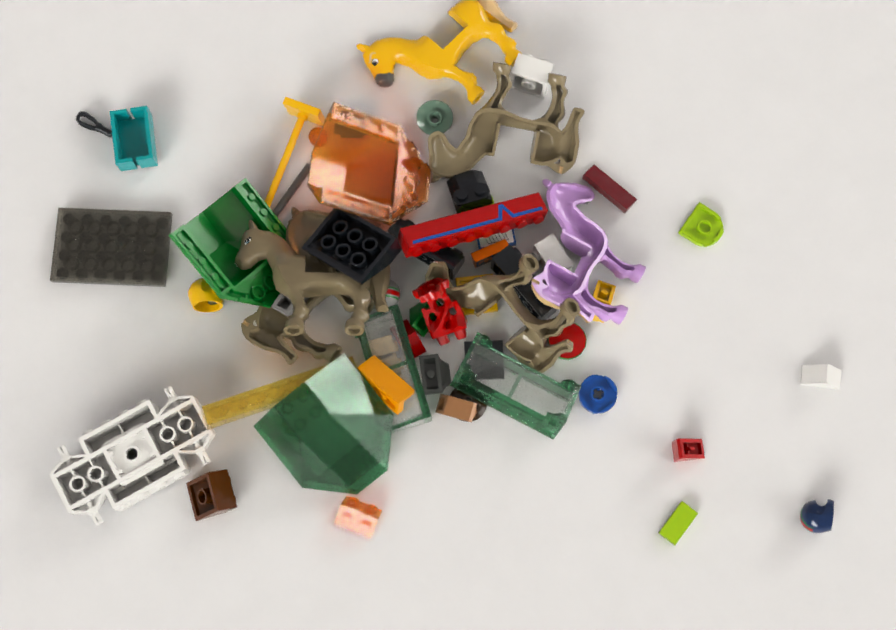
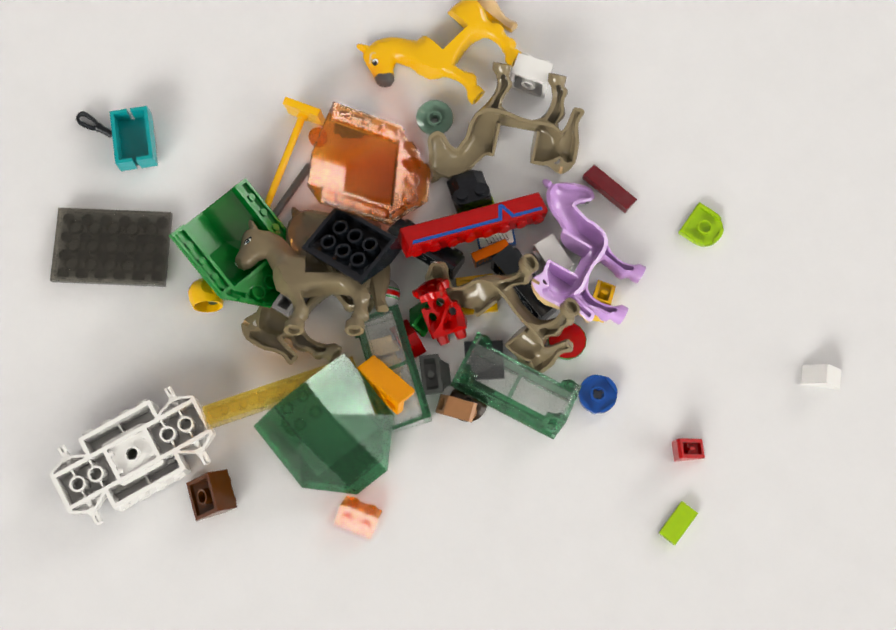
dark blue helmet [800,499,834,533] -> none

